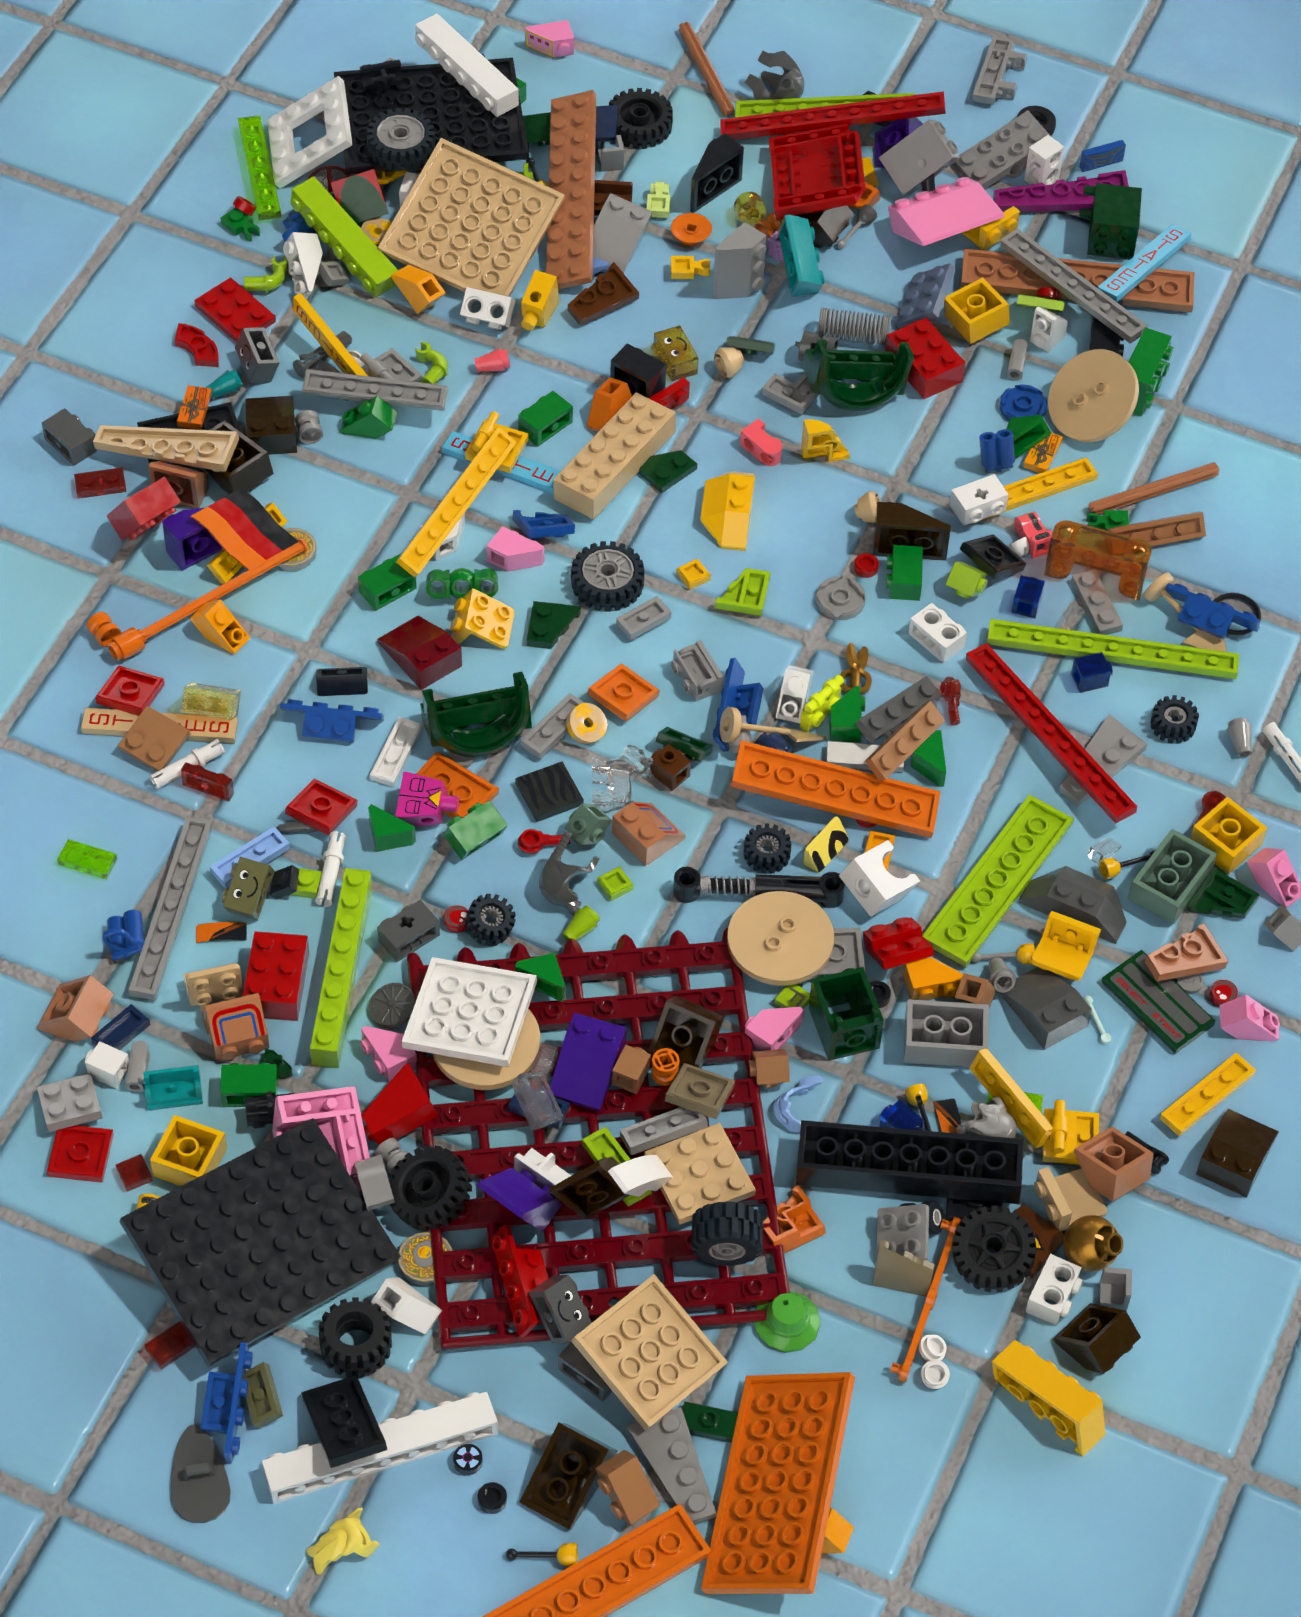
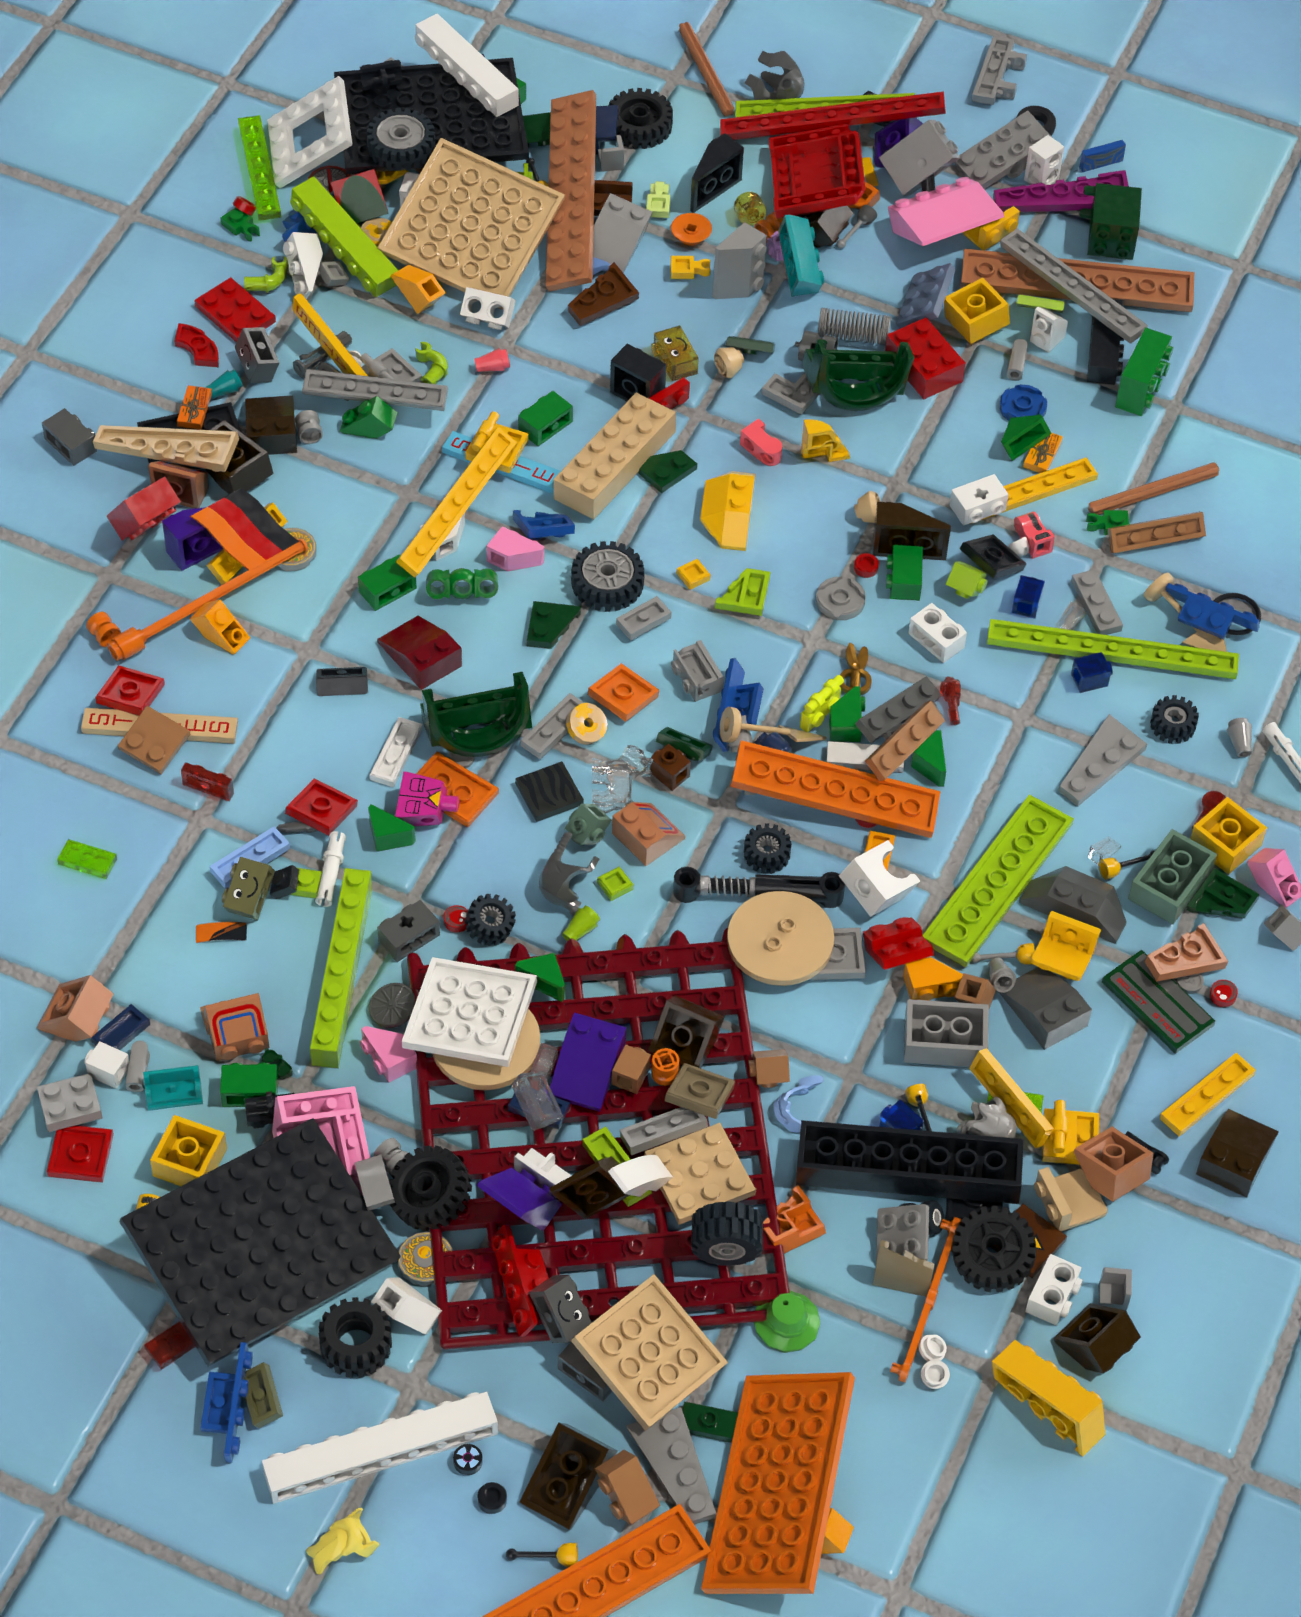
clear red plate [74,467,126,499] -> none
blue piece [102,910,144,961] -> none
clear red plate [115,1154,153,1192] -> none
light grey plate [129,816,213,1000] -> none
white pin [149,739,225,790] -> none
dark grey shield [171,1425,231,1523] -> none
clear yellow brick [181,683,241,720] -> none
tan bracket [183,963,243,1007] -> none
red brick [243,931,309,1021] -> none
blue bracket [280,699,384,742] -> none
black plate [301,1375,388,1468] -> none
red slope [362,1063,438,1146] -> none
brick [443,800,508,860] -> none
yellow bracket [450,588,514,649] -> none
red plate [518,829,570,854] -> none
yellow torso [521,270,559,331] -> none
bright pink slope [525,20,574,58] -> none
orange slope [587,377,632,432] -> none
bright pink slope [744,1007,804,1051] -> none
white slope [775,665,814,723] -> none
lime tile [775,984,810,1009] -> none
light yellow slope [803,816,849,873] -> none
dark green container [808,967,884,1061] -> none
black tile [870,981,891,1008] -> none
sticker [934,1099,961,1133] -> none
red plate [966,643,1137,824] -> none
blue piece [979,429,1015,472] -> none
red tile [1037,287,1061,301] -> none
clear orange windscreen [1044,520,1152,601] -> none
tan plate [1048,349,1139,443] -> none
pearl gold brick [1063,1215,1123,1272] -> none
light aqua hinge [1083,995,1111,1045] -> none
medium azure tile [1097,224,1192,302] -> none
bright pink slope [1220,995,1280,1041] -> none

